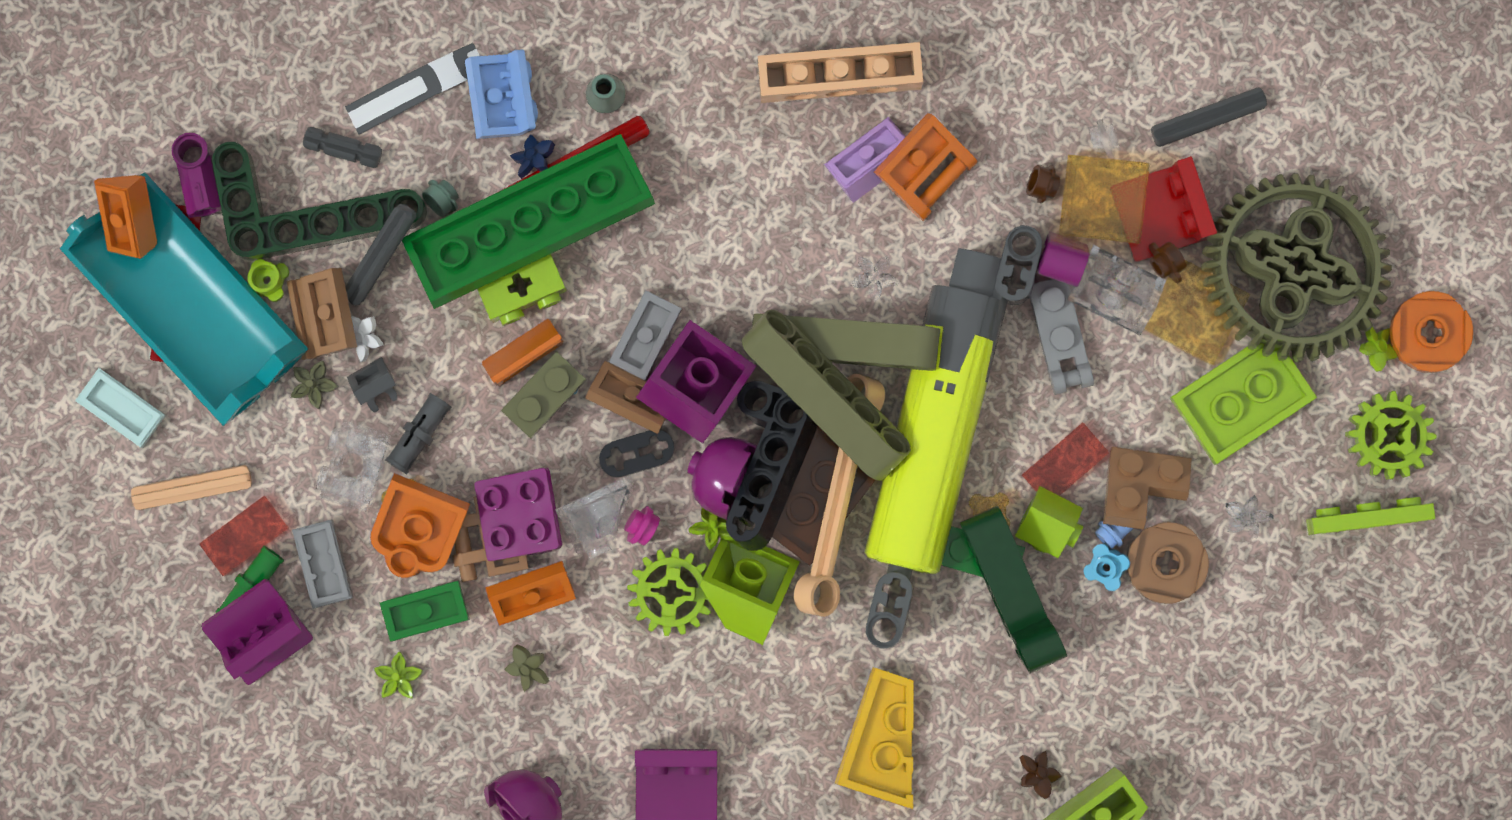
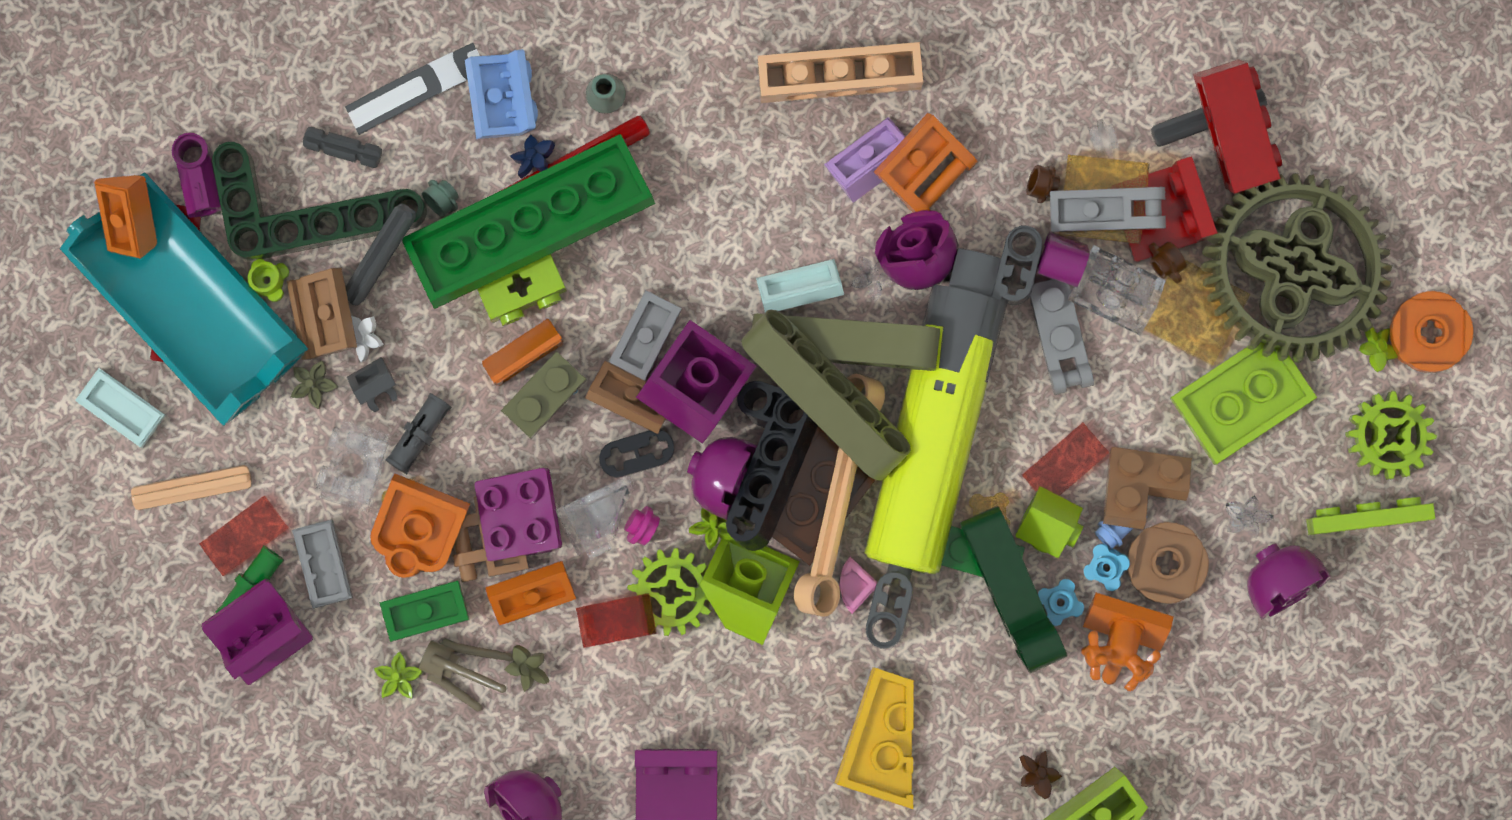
none -> dark tan plant [419,638,514,712]
none -> clear red tile [576,593,657,648]
none -> light aqua tile [756,259,844,312]
none -> bright pink tile [839,557,878,614]
none -> magenta cylinder [875,210,959,290]
none -> medium azure plate [1038,579,1084,626]
none -> light grey plate [1050,187,1166,232]
none -> orange piece [1081,592,1174,691]
none -> red brick [1193,59,1282,194]
none -> magenta cylinder [1247,543,1331,620]

